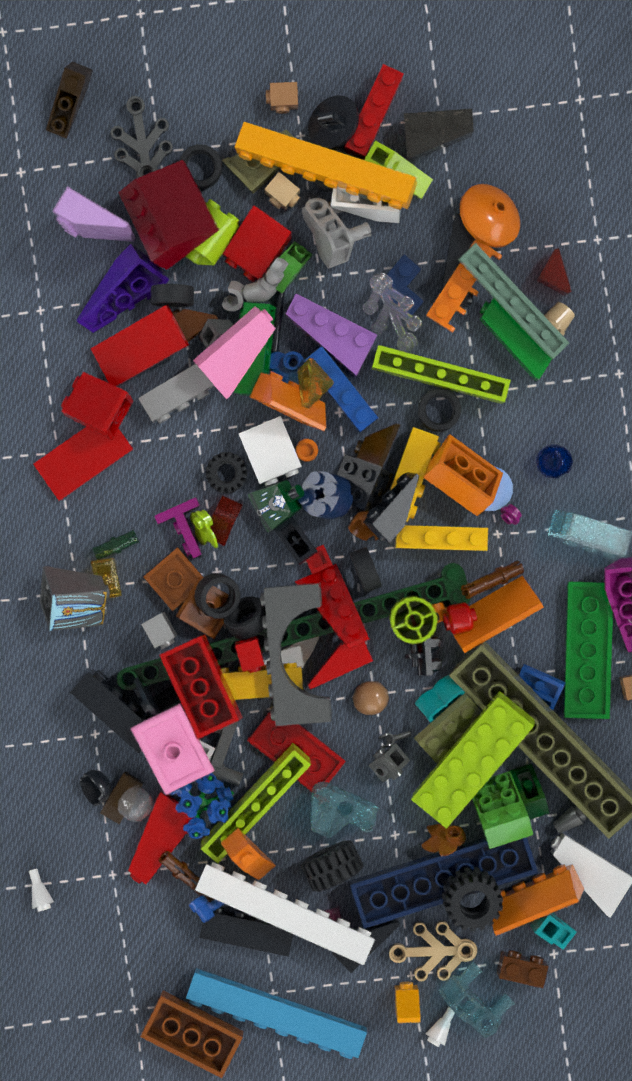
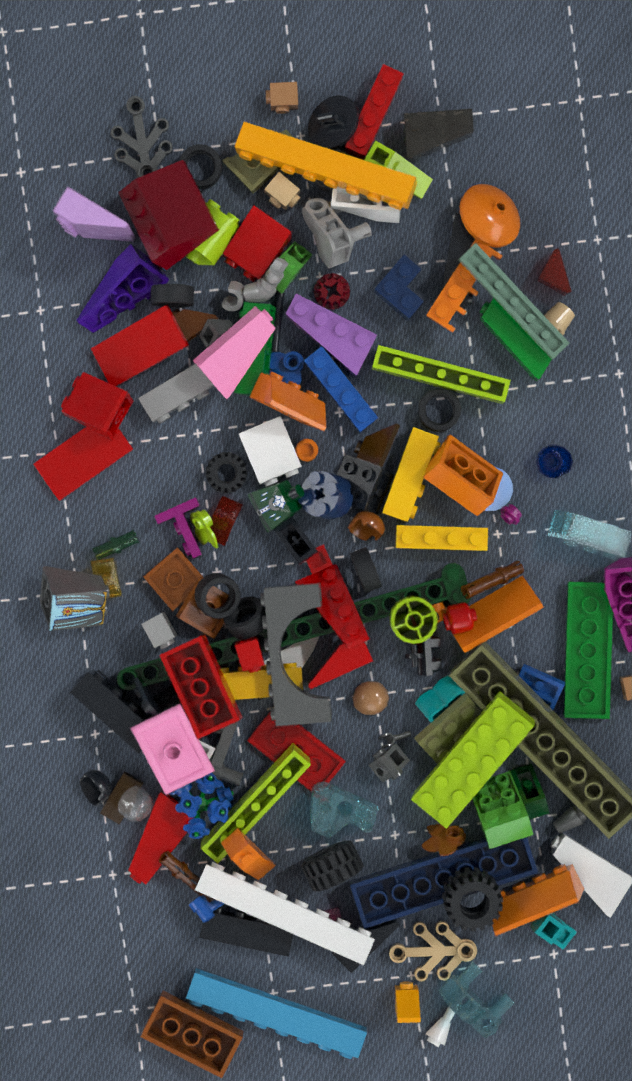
white cone [29,869,54,912] -> none
dark brown slope [46,61,93,139] -> none
clear yellow slope [297,358,334,409] -> none
clear plant [363,273,422,352] -> none
slope [363,472,419,543] -> none
reddish brown brick [496,950,549,988] -> none
none -> dark red gear [314,273,350,310]

